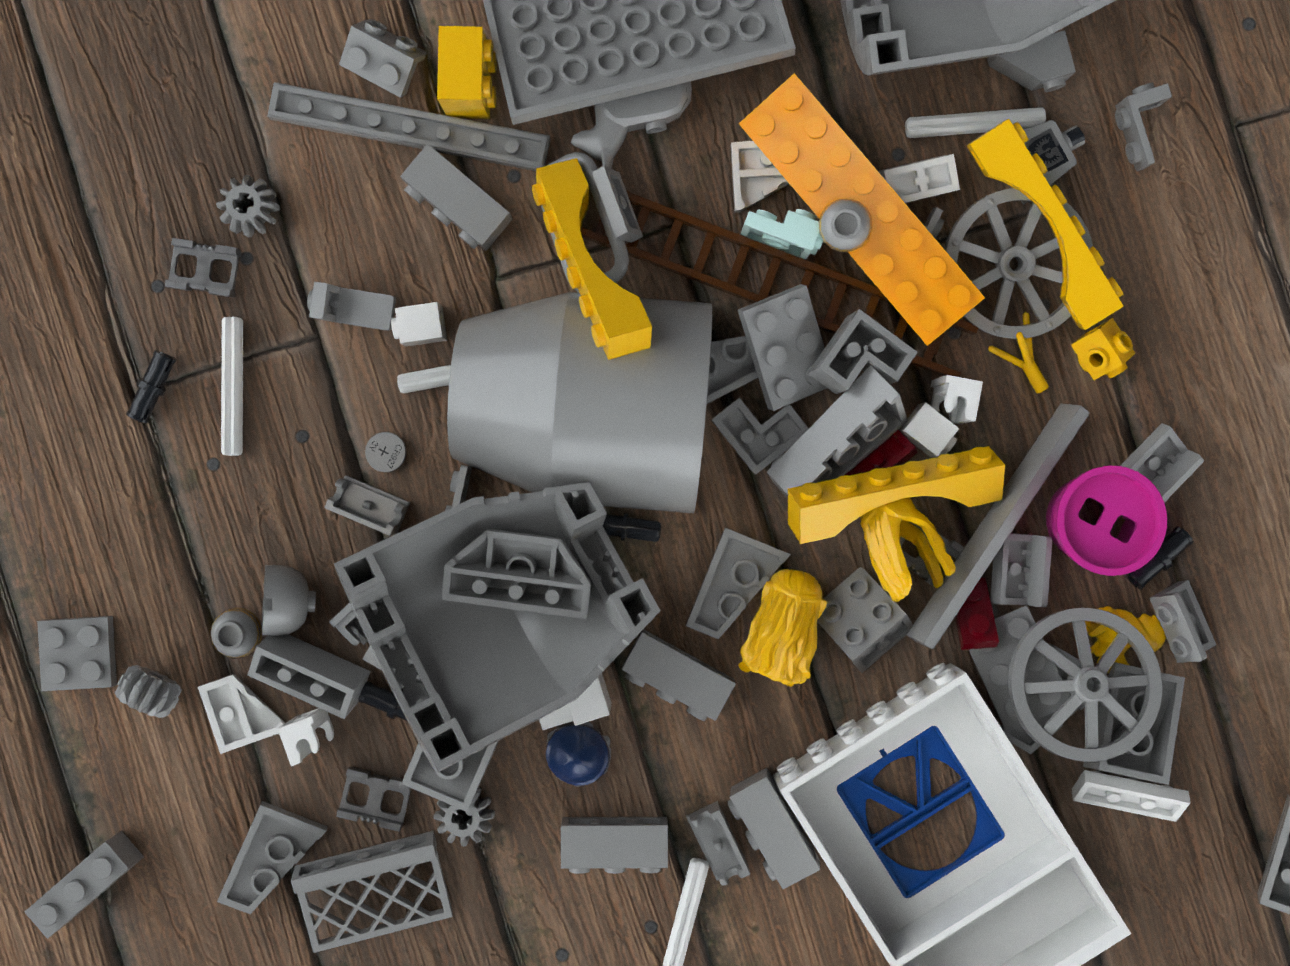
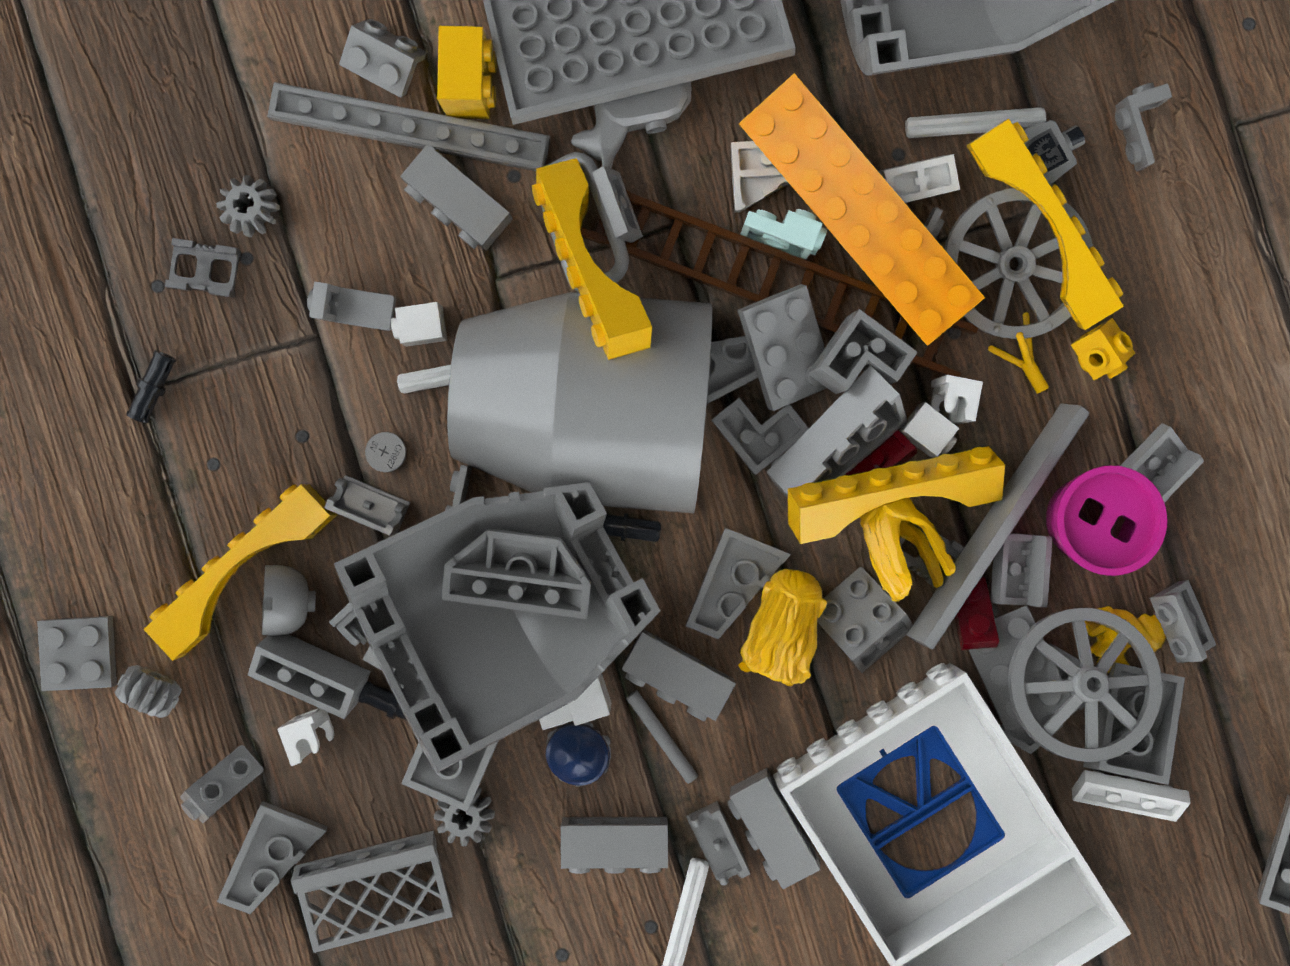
light grey brick [24,831,144,939] -> none
white wing [198,674,285,754] -> none
light grey piece [211,608,262,658] -> none
white axle [221,316,243,456] -> none
flat silver piece [336,767,411,832] -> none
light grey piece [819,198,872,252] -> none
light grey slope [987,30,1076,92] -> none
black pin [1125,526,1194,590] -> none
none -> yellow arch [144,484,338,661]
none -> light grey bracket [180,745,264,823]
none -> light grey bar [626,690,698,784]

